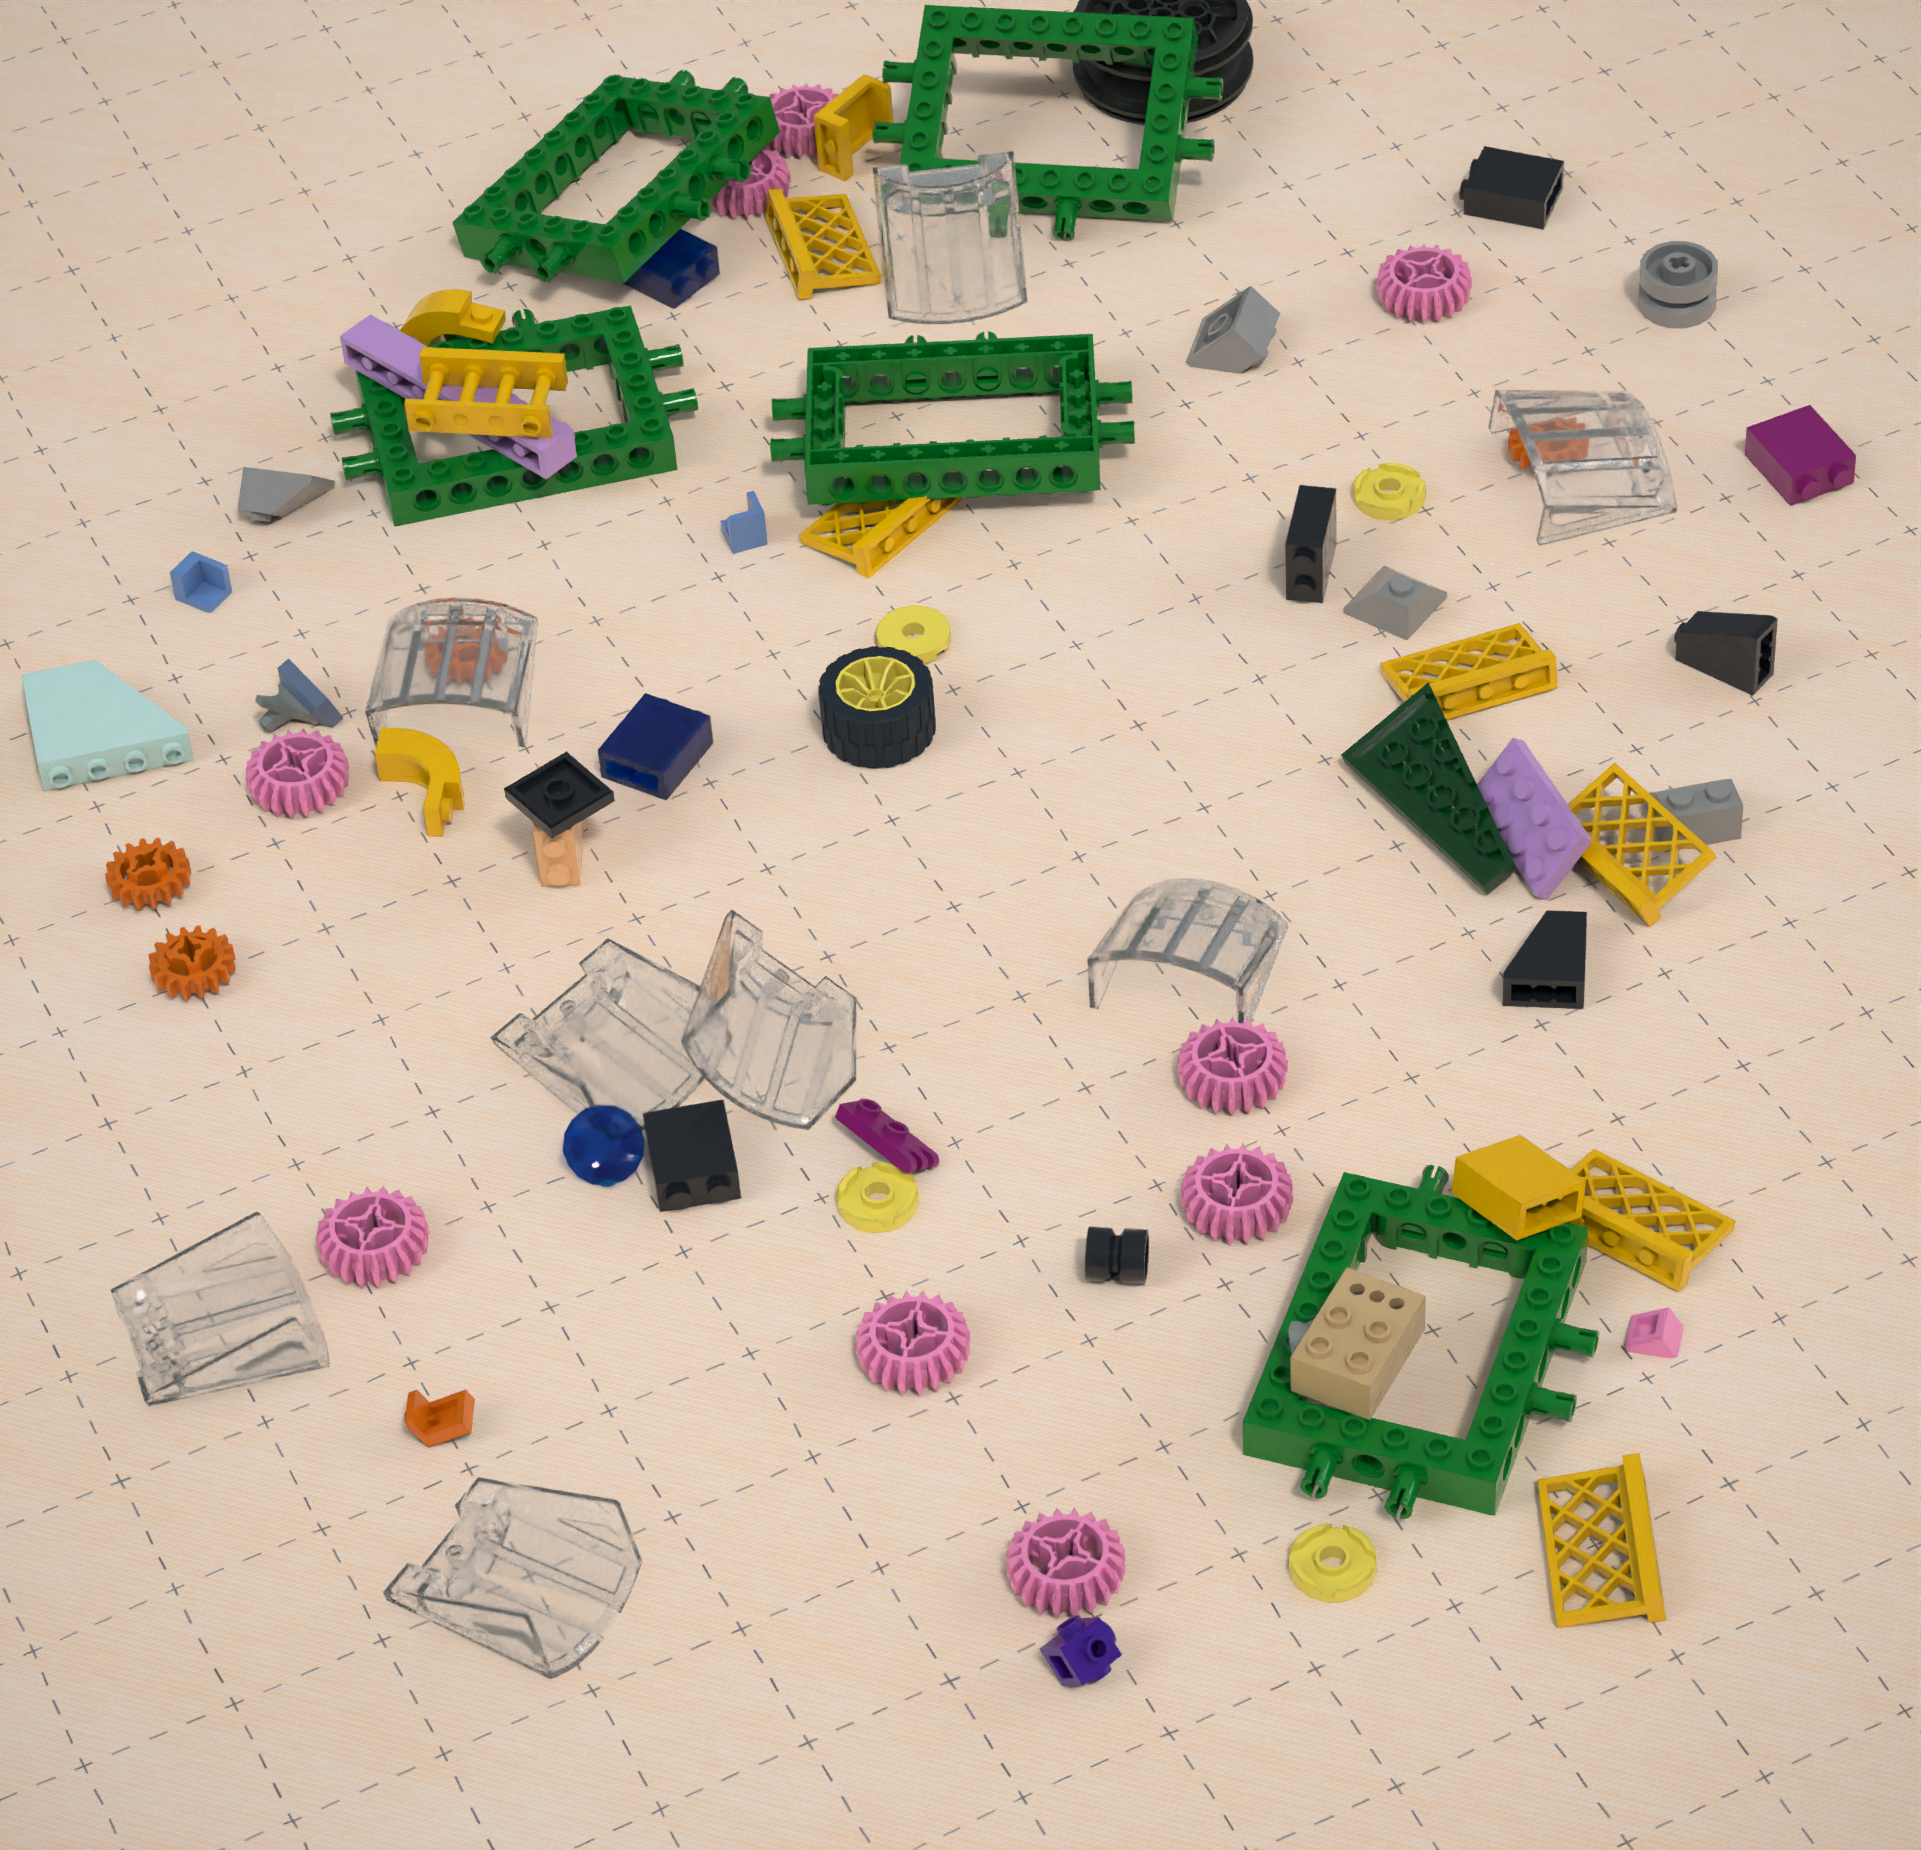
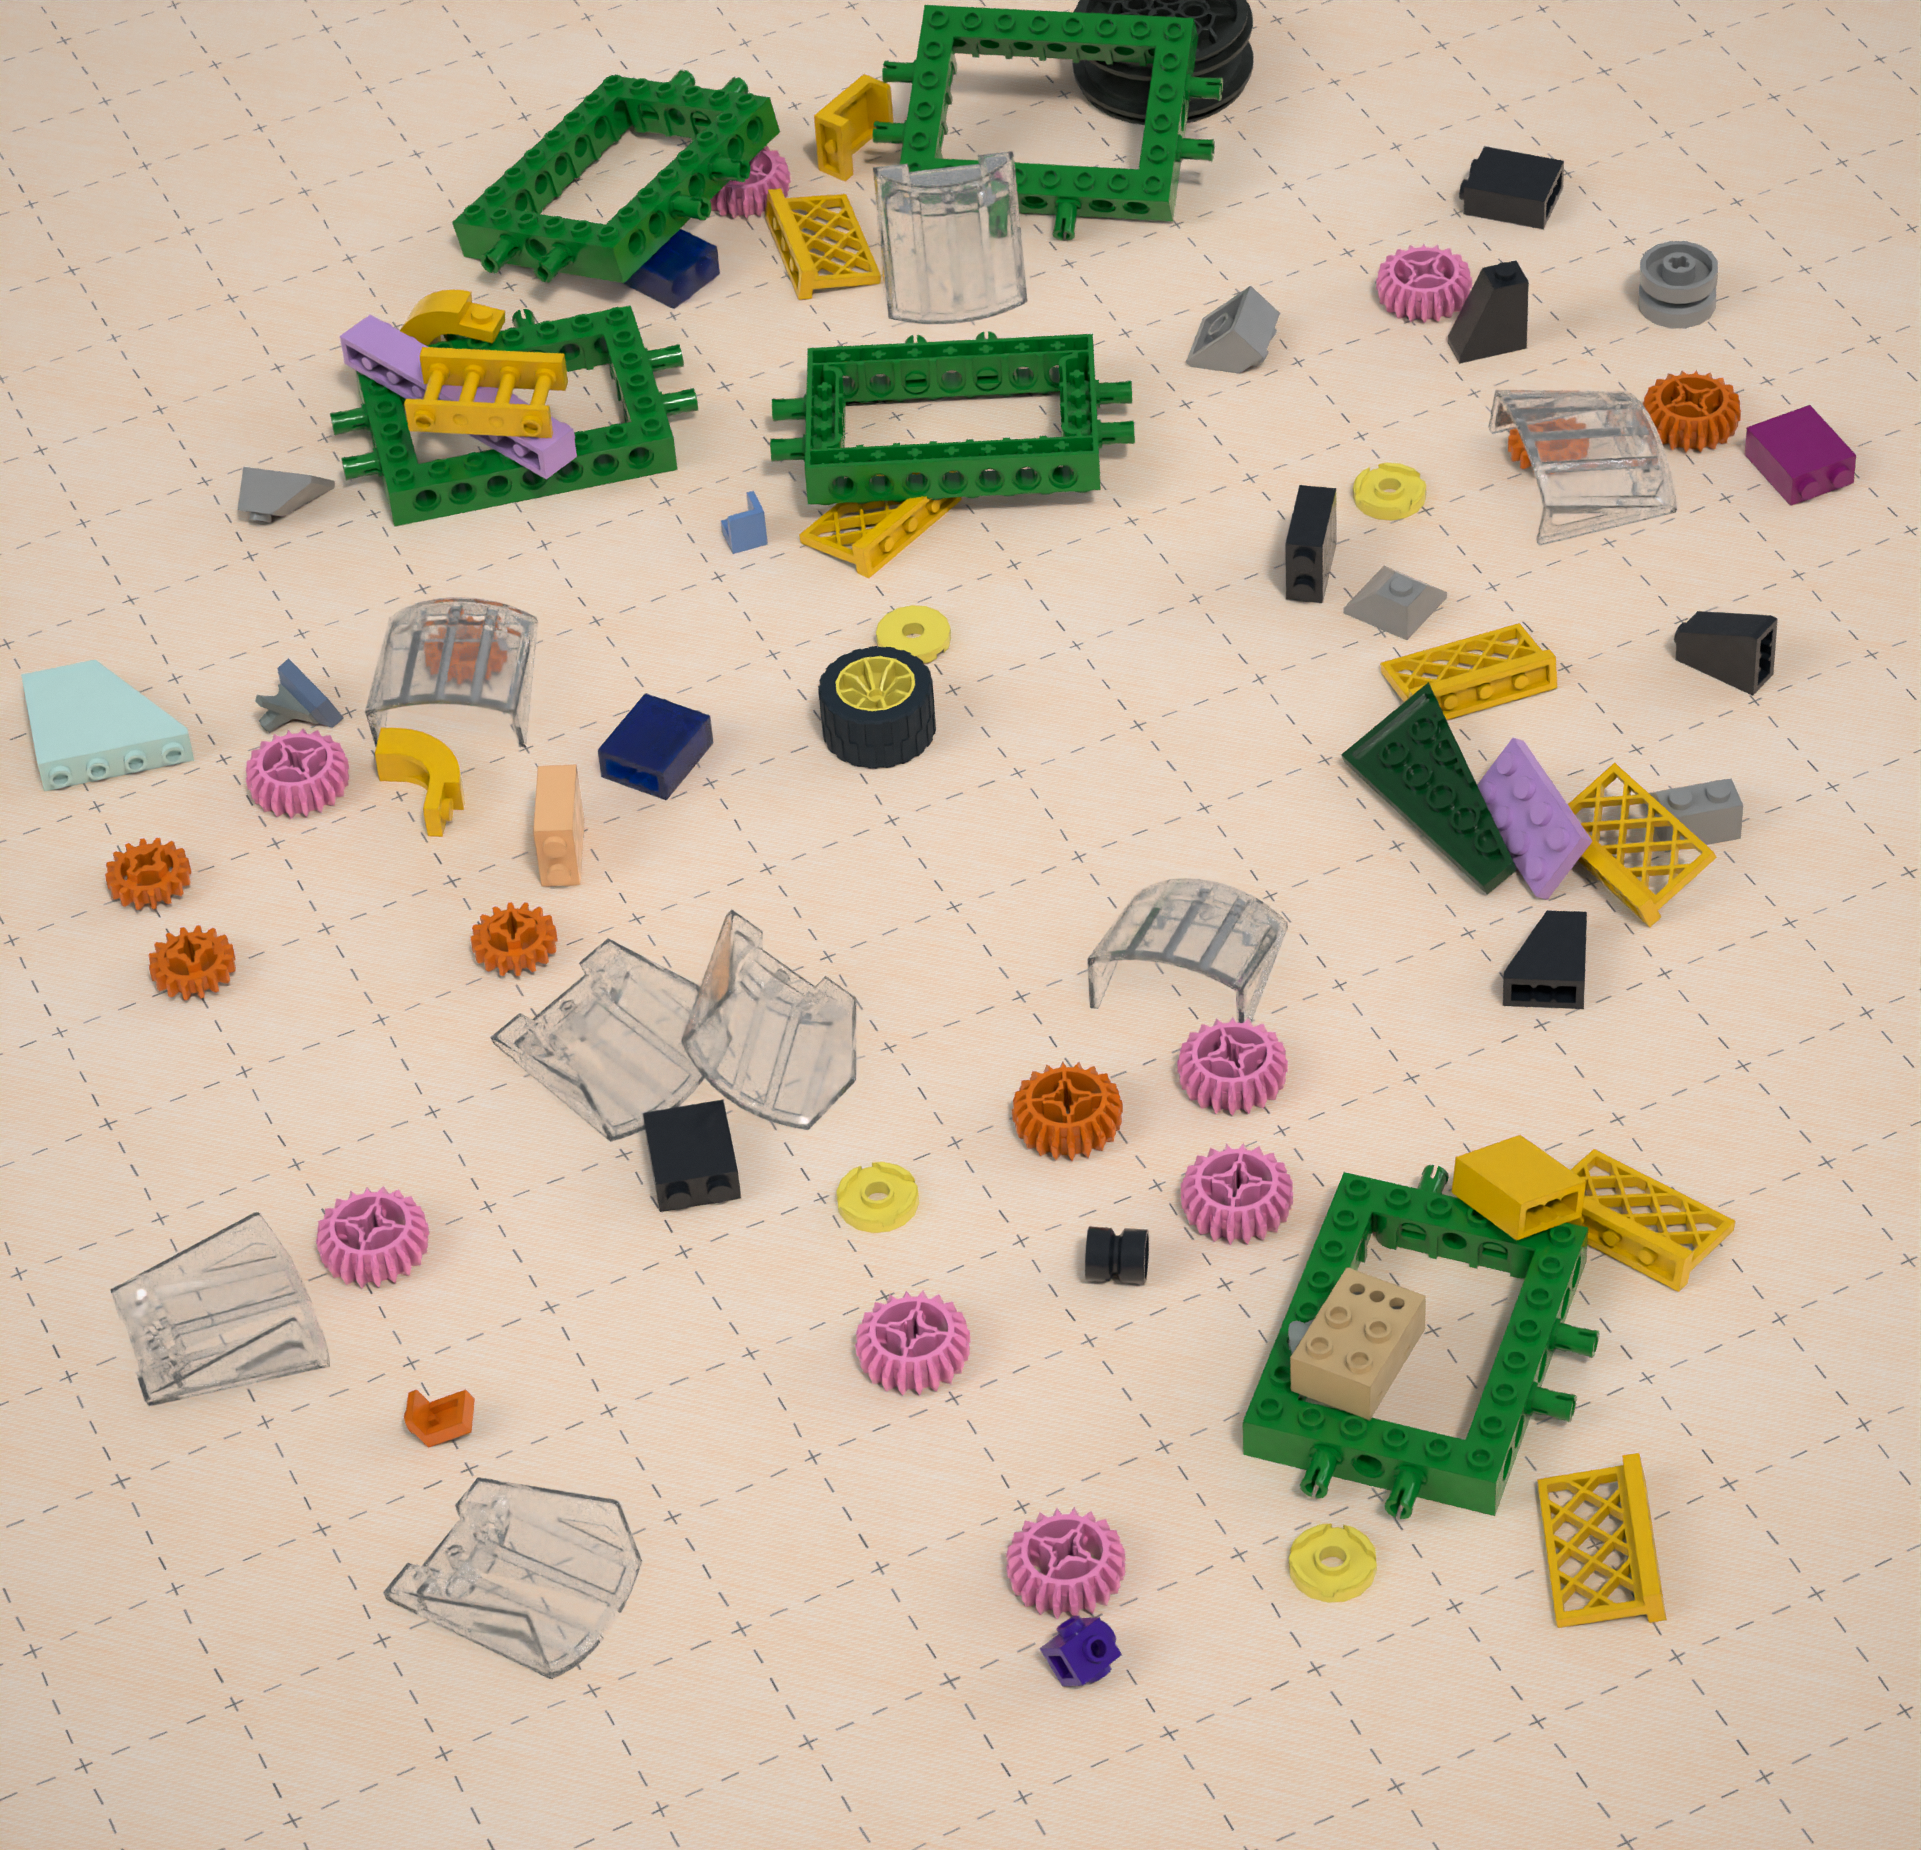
medium blue panel [170,551,232,613] -> none
black plate [504,751,615,839] -> none
clear blue dish [563,1104,645,1187] -> none
bright pink gear [766,83,839,158] -> none
magenta hinge [835,1099,939,1173] -> none
bright pink slope [1625,1307,1683,1358] -> none
none -> orange gear [470,902,558,976]
none -> orange gear [1012,1061,1123,1161]
none -> black slope [1447,260,1529,364]
none -> orange gear [1642,370,1741,453]

